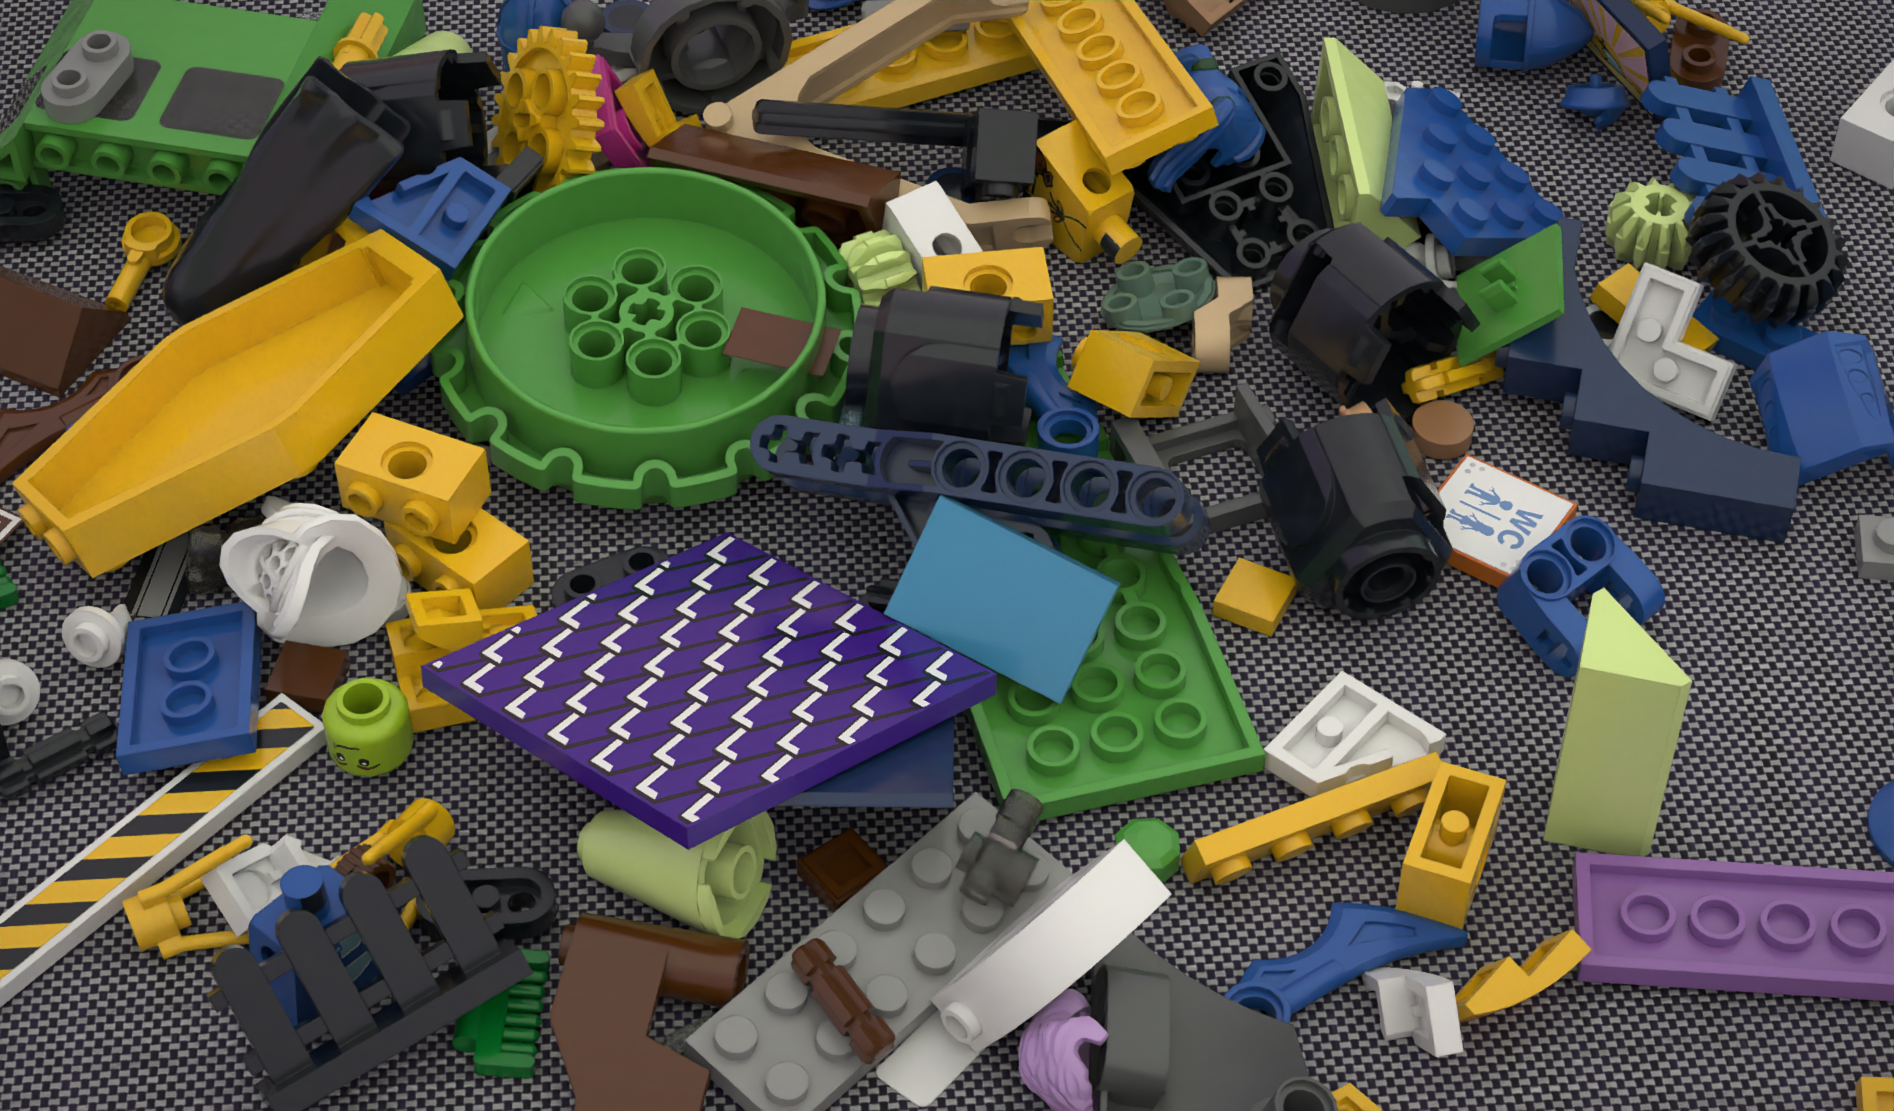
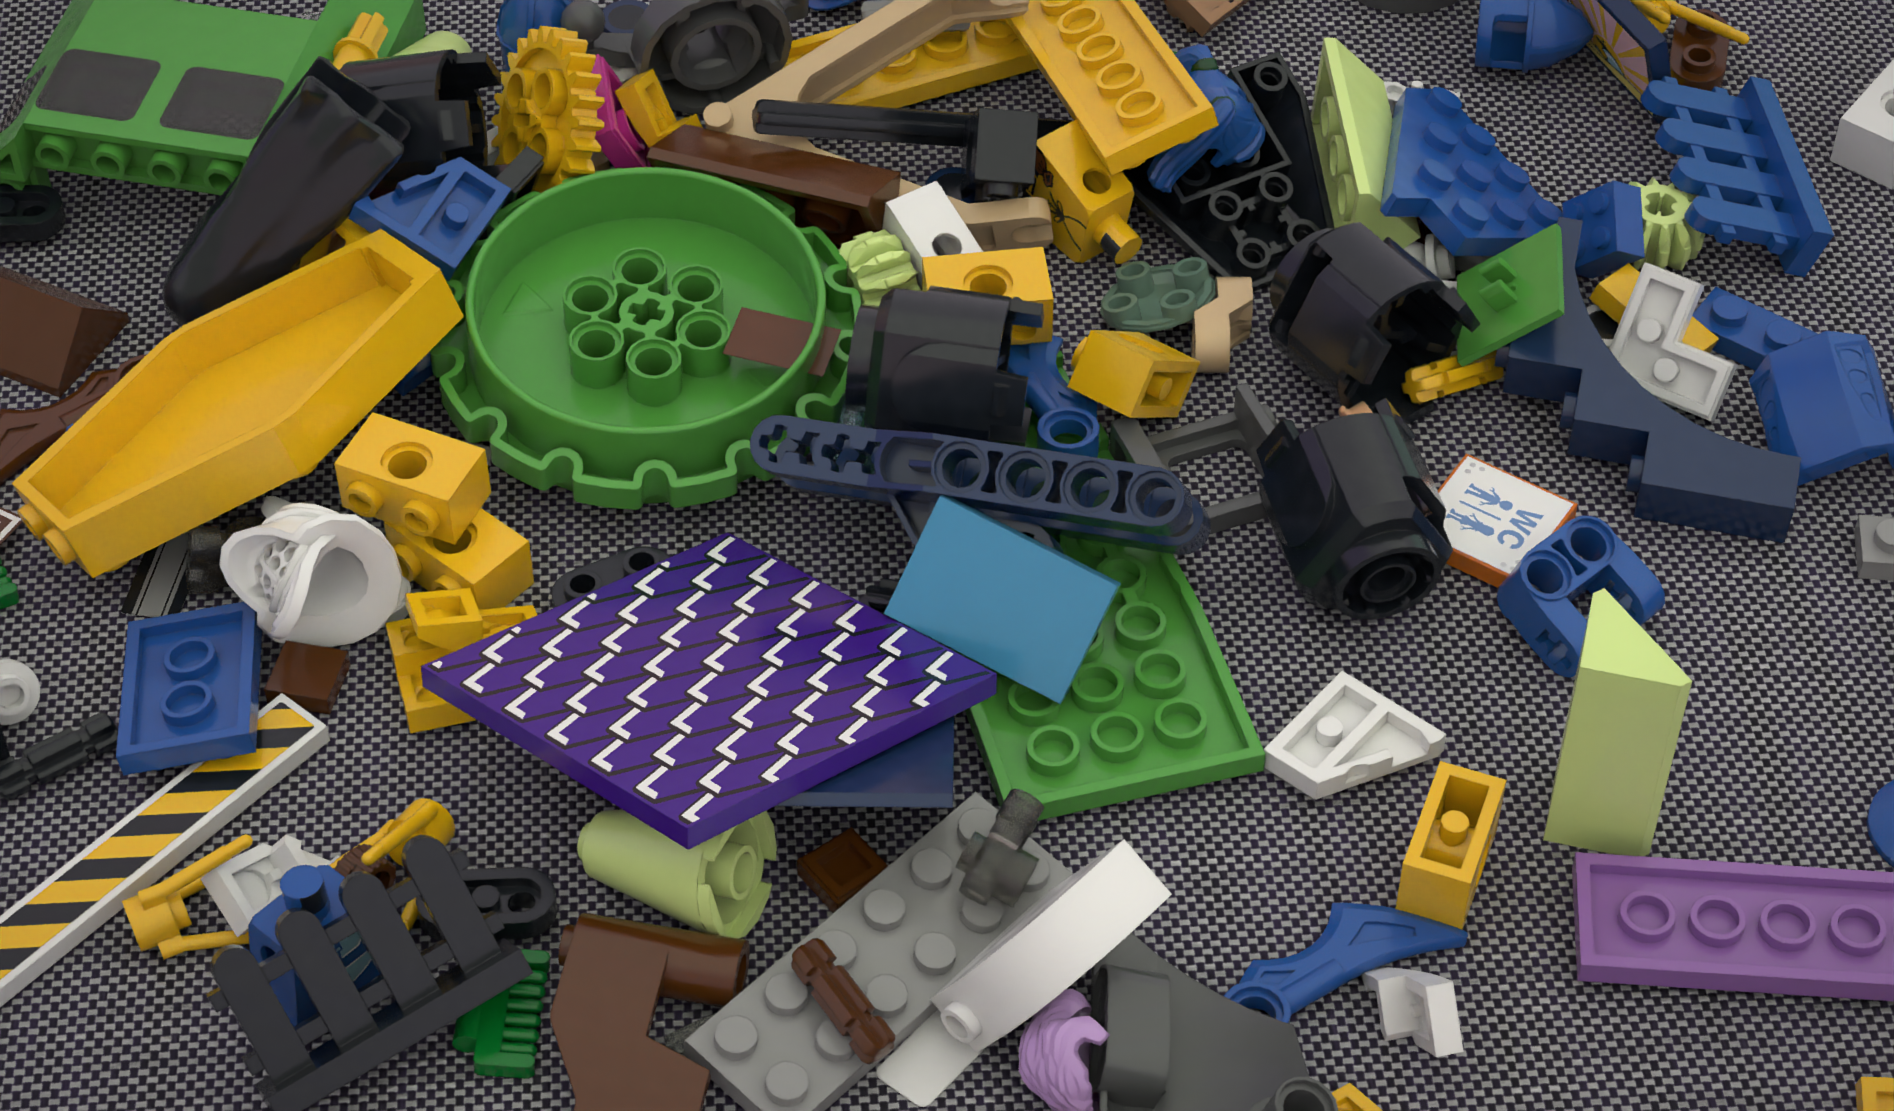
light grey plate [41,30,134,124] -> none
white plate [62,604,132,668] -> none
yellow plate [105,211,182,312] -> none
lime head [322,678,414,777] -> none
bright green tile [1115,818,1180,883] -> none
yellow plate [1180,751,1441,885] -> none
yellow tile [1212,557,1297,637] -> none
medium nougat tile [1411,400,1474,460] -> none
yellow slope [1455,929,1592,1023] -> none
blue hat [1560,74,1631,131] -> none
black gear [1685,171,1849,329] -> none
none -> blue piece [1562,180,1645,279]

